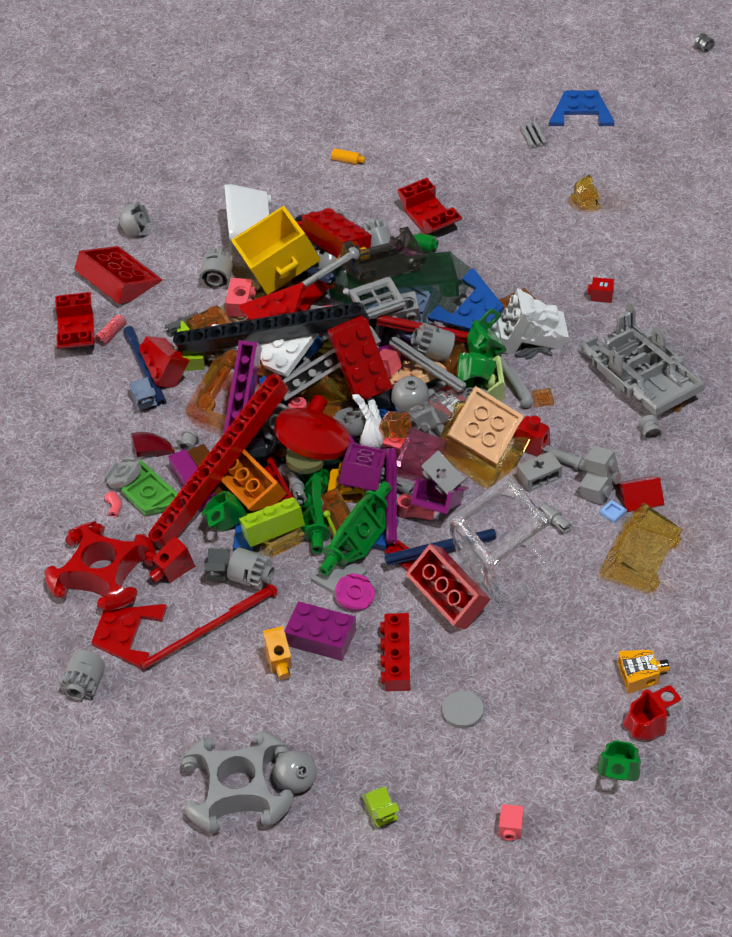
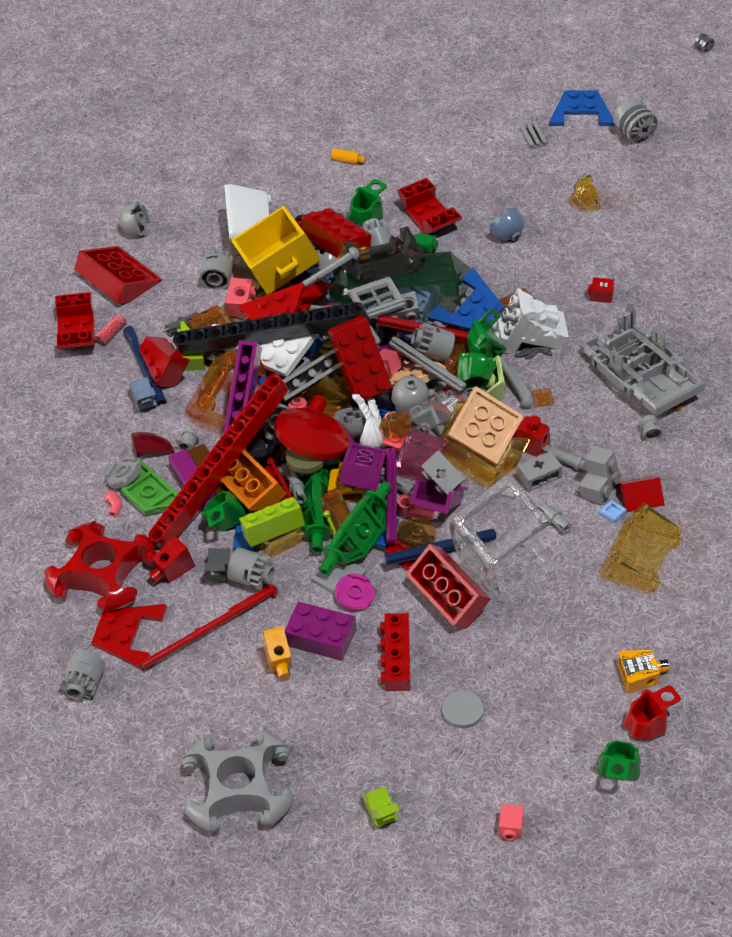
light grey cylinder [272,750,317,794] -> none
none -> green piece [348,179,387,227]
none -> clear orange tile [397,517,436,548]
none -> sand blue cylinder [489,207,524,241]
none -> light grey wheel [613,98,658,144]

